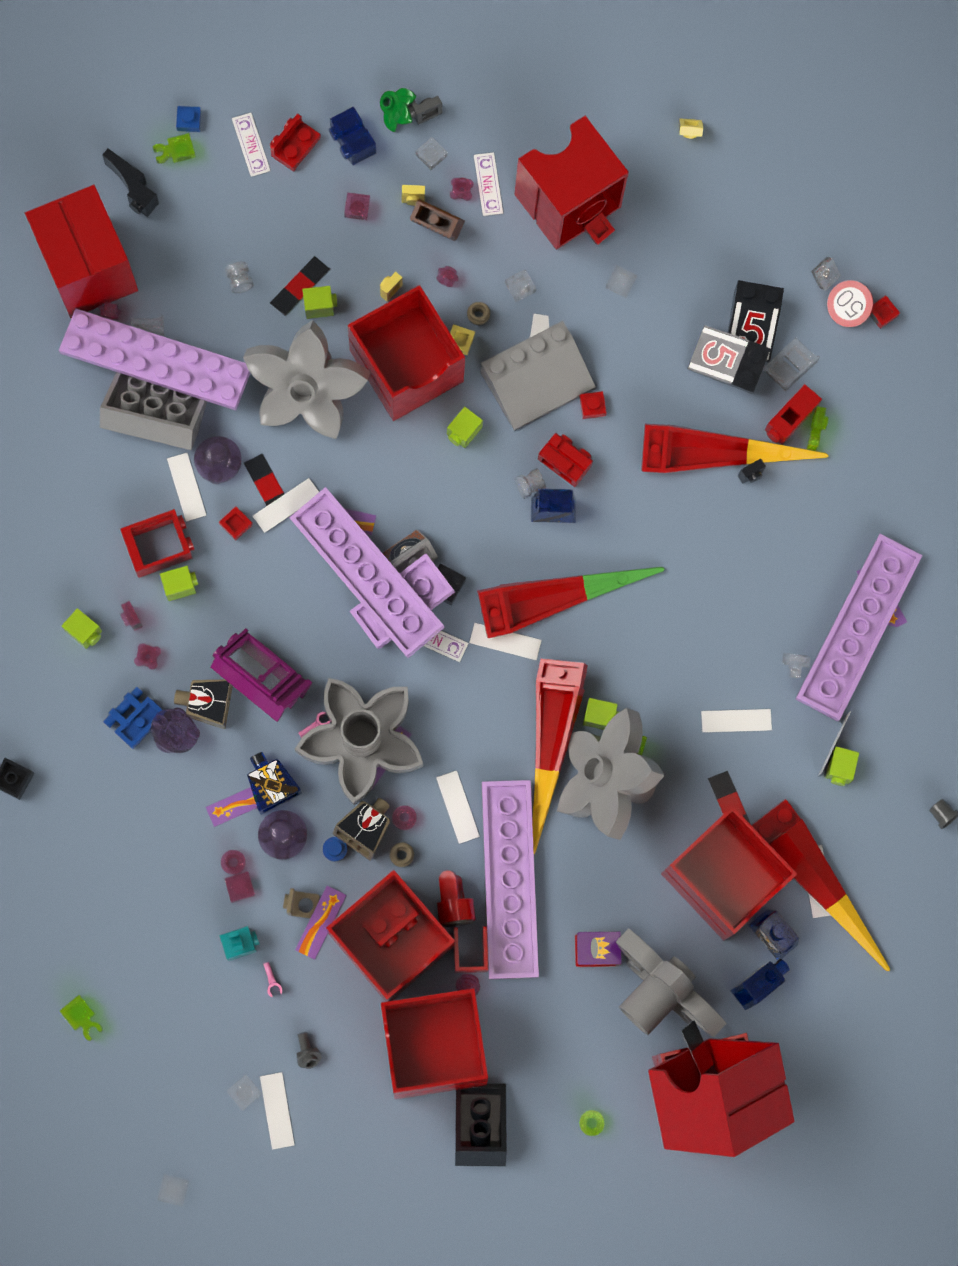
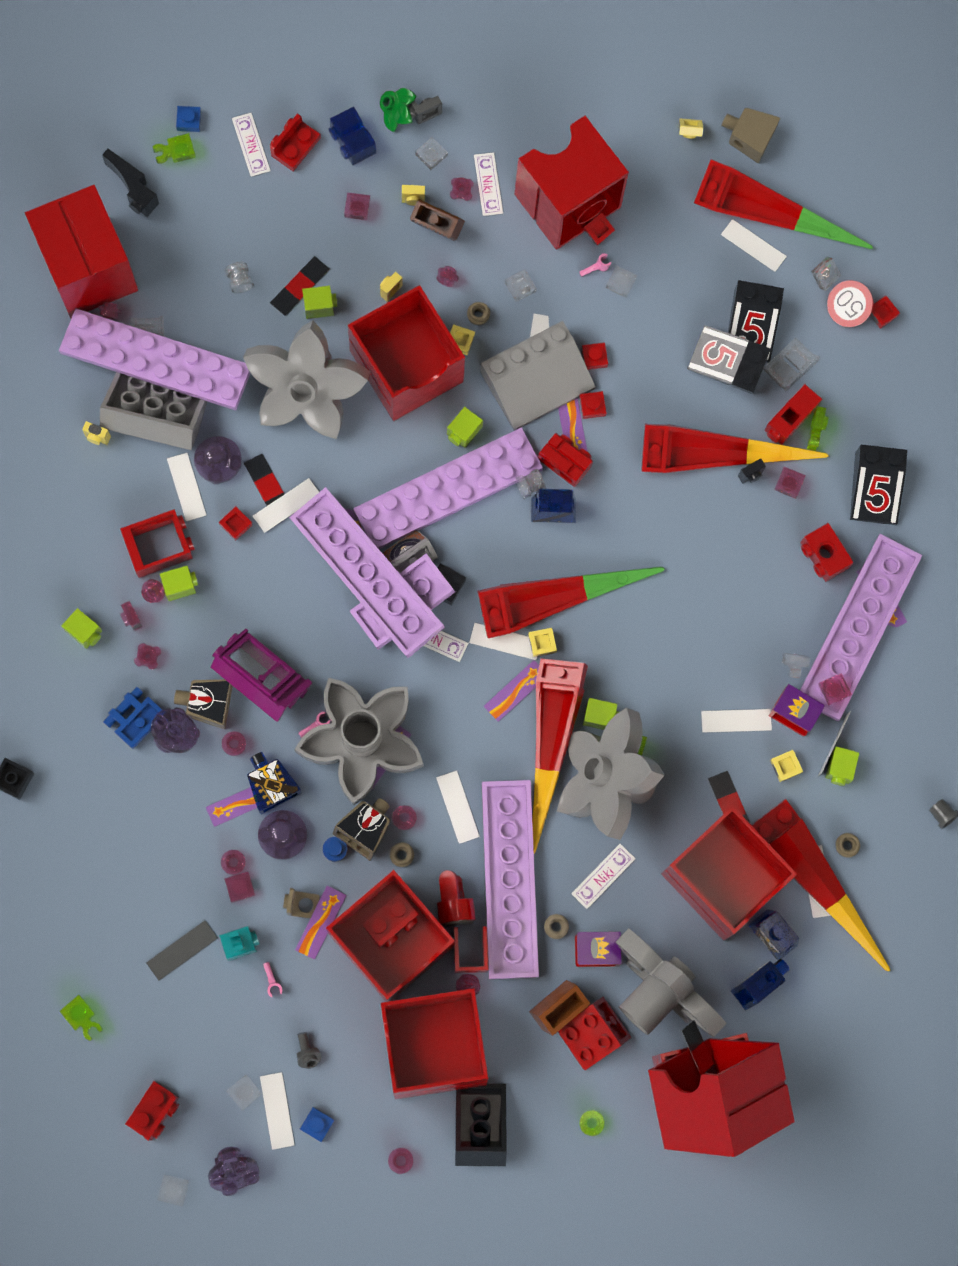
none -> light yellow plate [82,421,111,445]
none -> red bracket [125,1081,180,1141]
none -> clear pink plate [141,579,165,603]
none -> dark grey sticker [146,921,217,981]
none -> clear purple plate [208,1146,259,1196]
none -> clear pink plate [222,731,246,756]
none -> blue plate [300,1107,334,1142]
none -> lavender plate [353,427,543,549]
none -> clear pink plate [388,1148,413,1174]
none -> medium lavender sticker [484,660,539,722]
none -> light yellow plate [528,628,557,657]
none -> dark orange brick [529,980,590,1036]
none -> dark tan plate [544,914,569,939]
none -> medium lavender sticker [558,398,587,451]
none -> red bracket [558,996,632,1070]
none -> white sticker [571,844,636,909]
none -> bright pink hand [579,253,612,277]
none -> red plate [581,342,608,370]
none -> red plate [694,159,873,249]
none -> dark tan torso [721,108,780,163]
none -> white sticker [721,219,787,272]
none -> dark purple piece [768,684,825,737]
none -> light yellow plate [770,750,803,782]
none -> clear pink plate [774,467,806,499]
none -> red brick [800,523,854,582]
none -> clear pink plate [818,673,852,706]
none -> dark tan plate [835,833,860,858]
none -> black slope [850,444,907,525]

